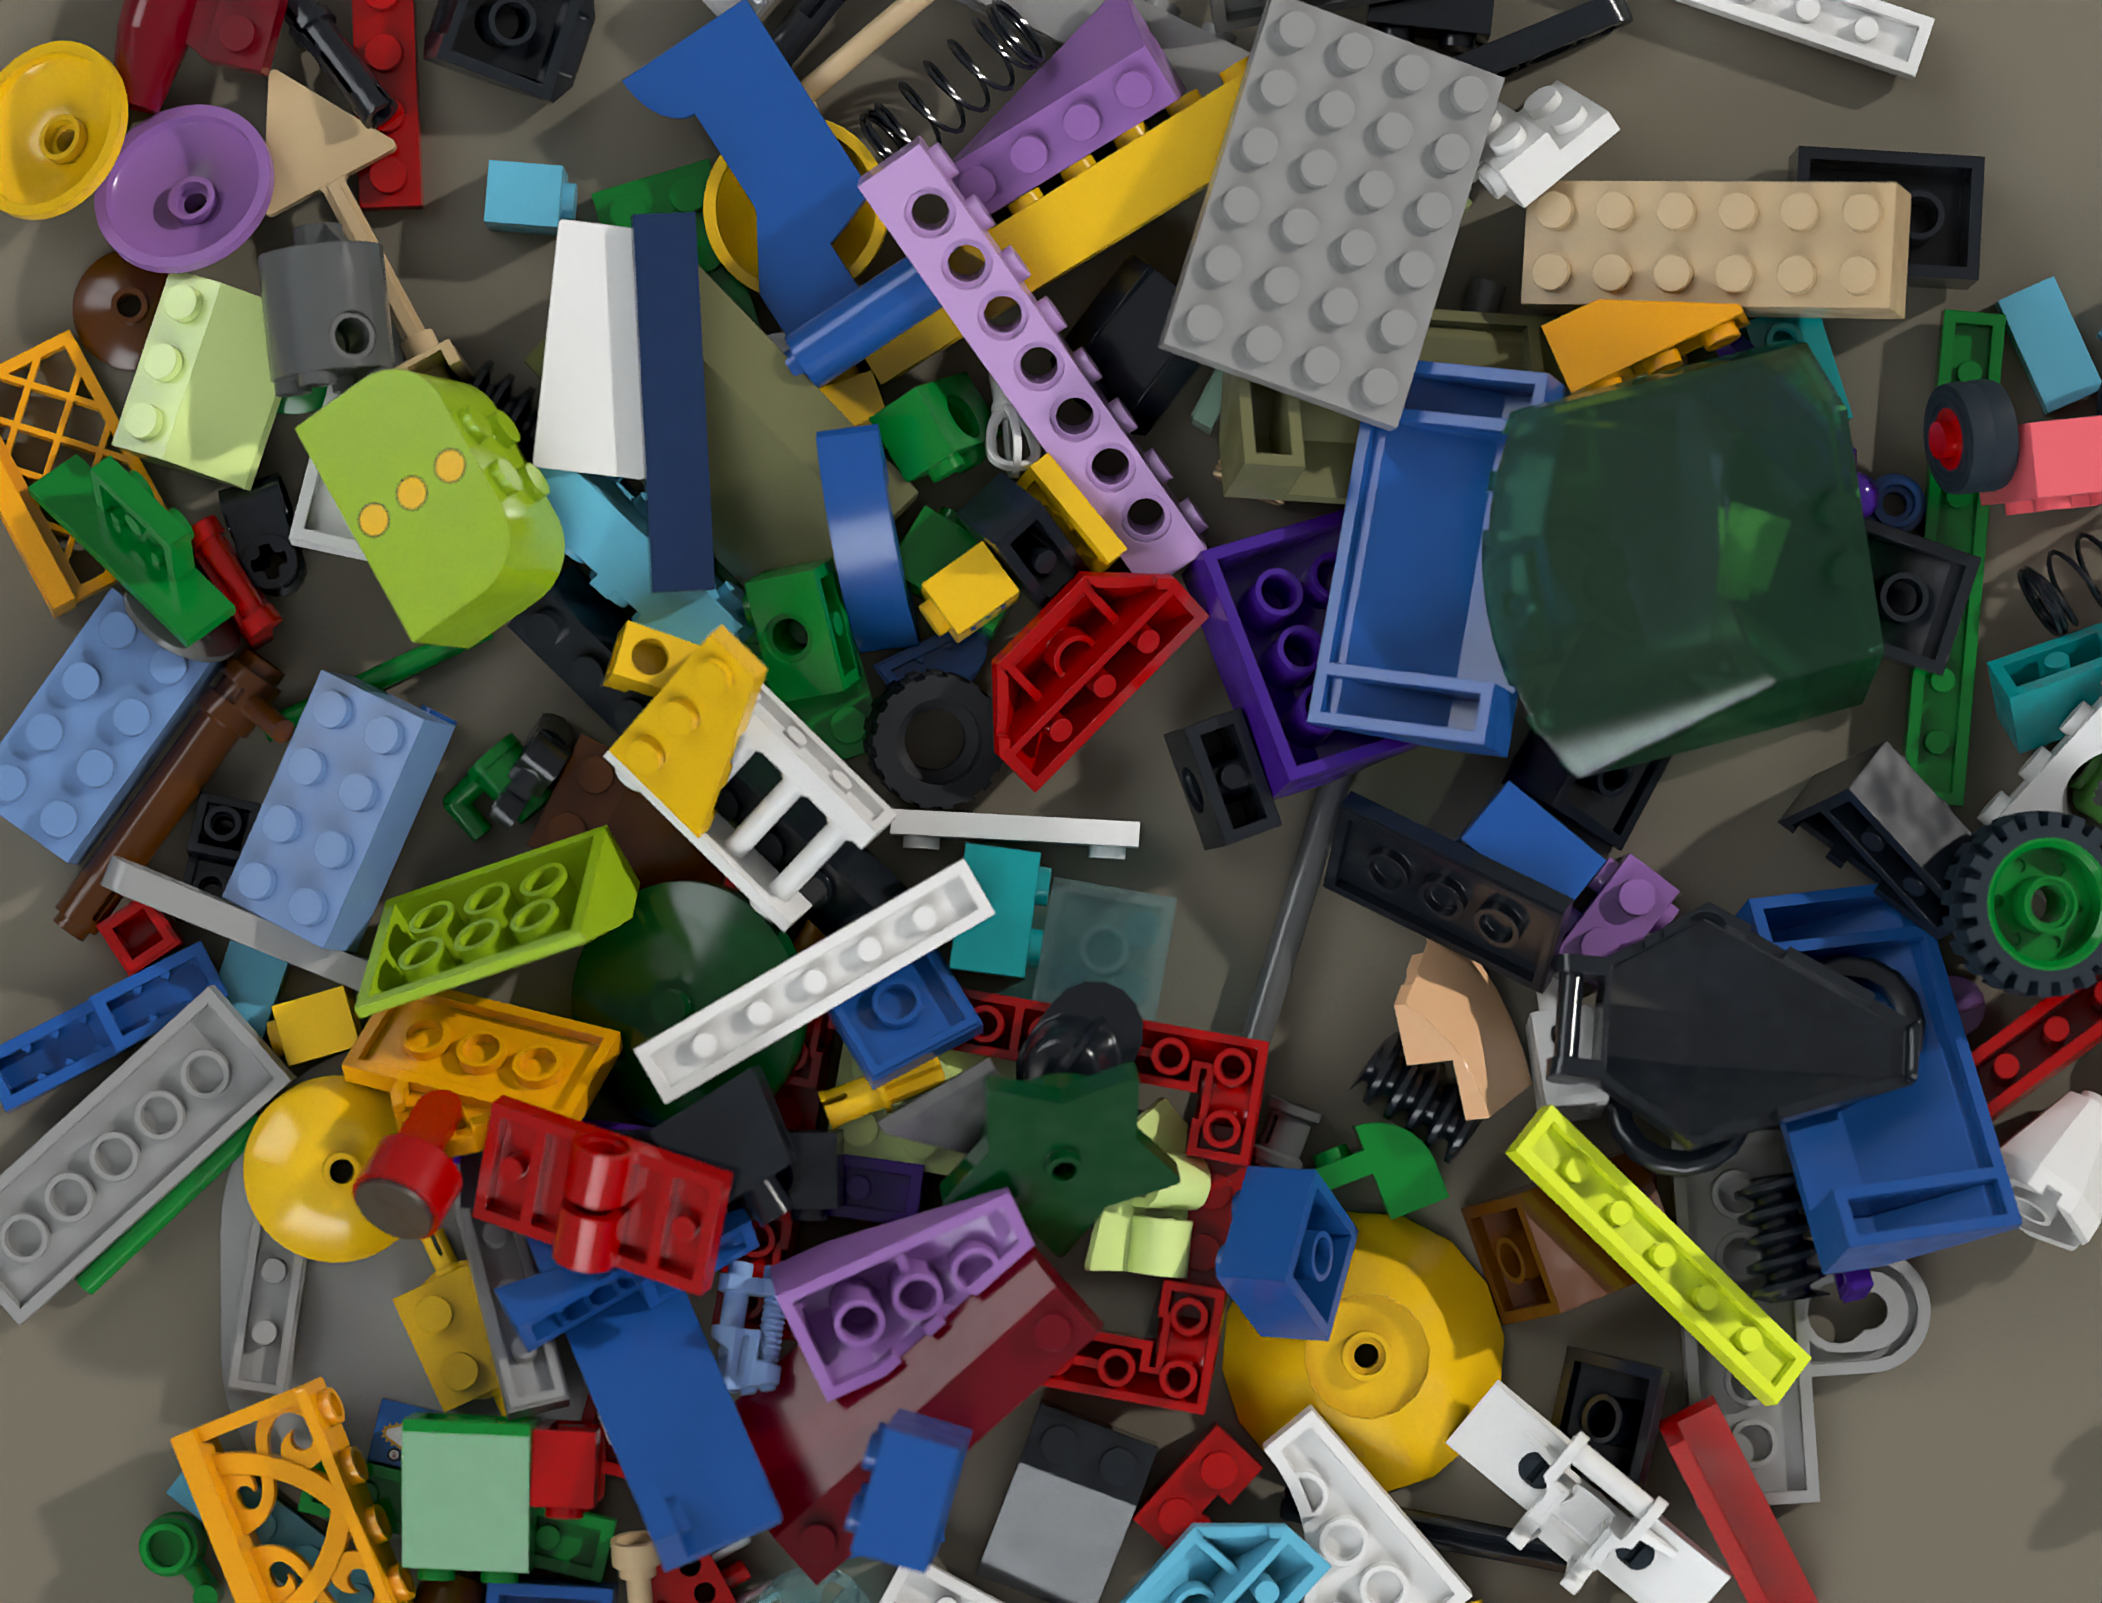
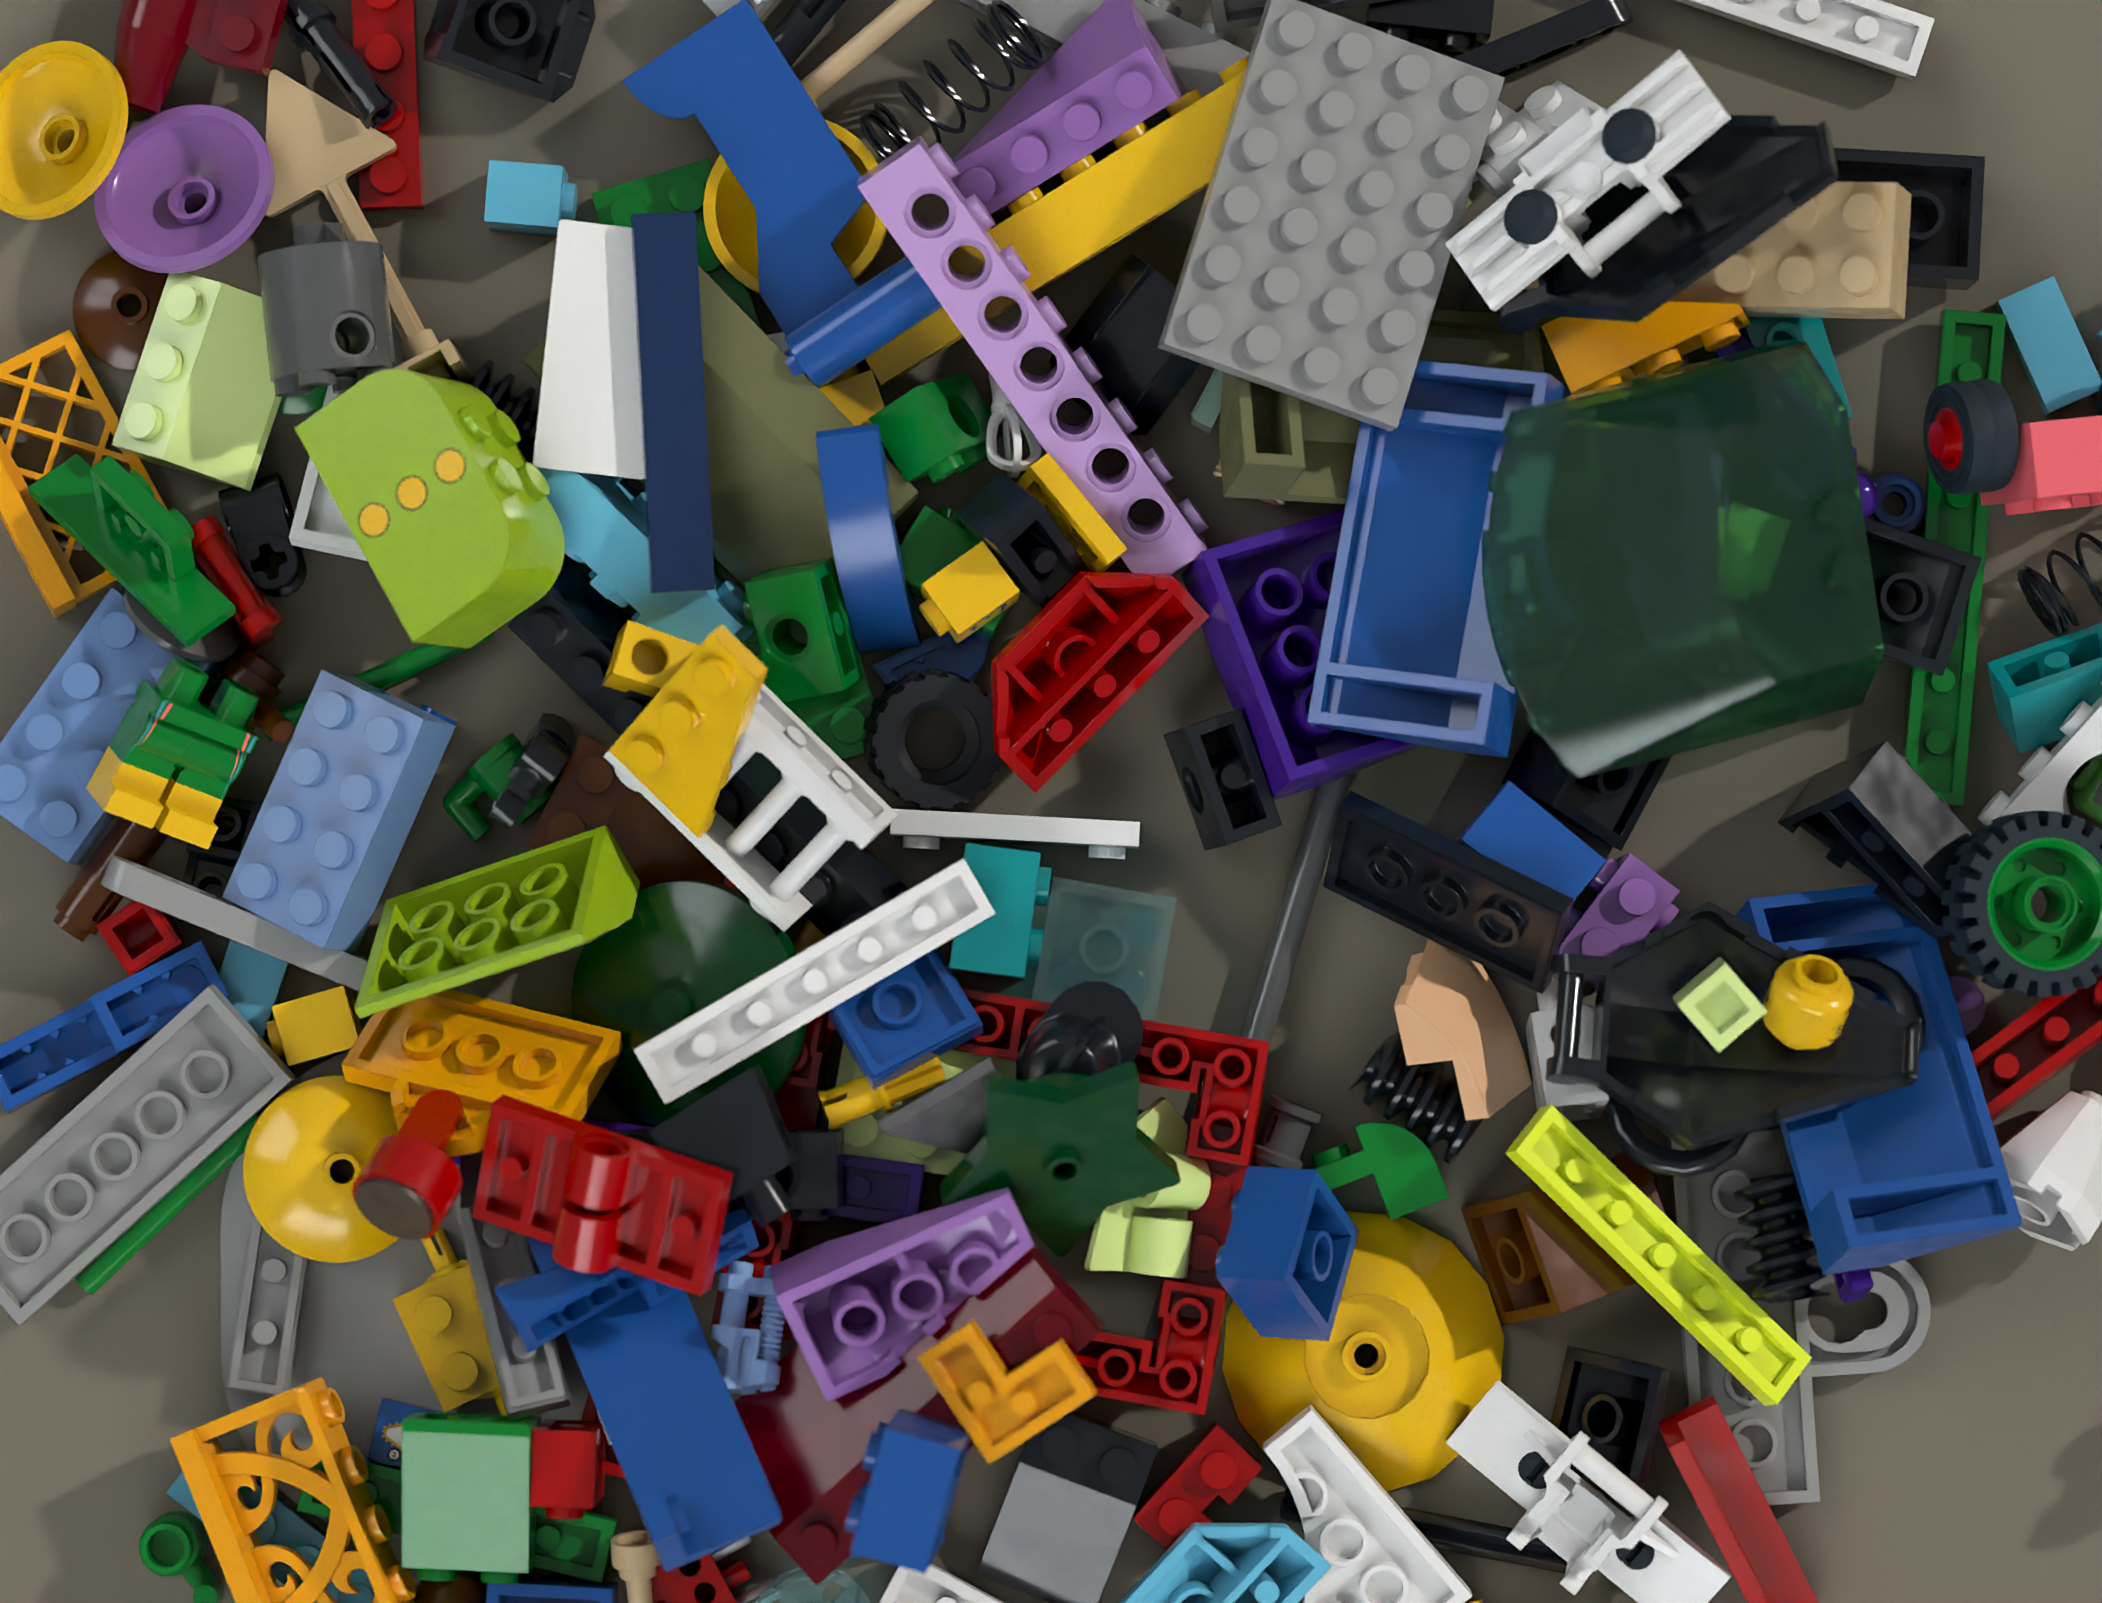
none -> green hips [86,657,259,850]
none -> light orange plate [917,1319,1097,1465]
none -> white piece [1445,50,1731,312]
none -> black windscreen [1498,115,1839,334]
none -> yellowish green brick [1672,956,1767,1053]
none -> yellow head [1762,955,1853,1050]

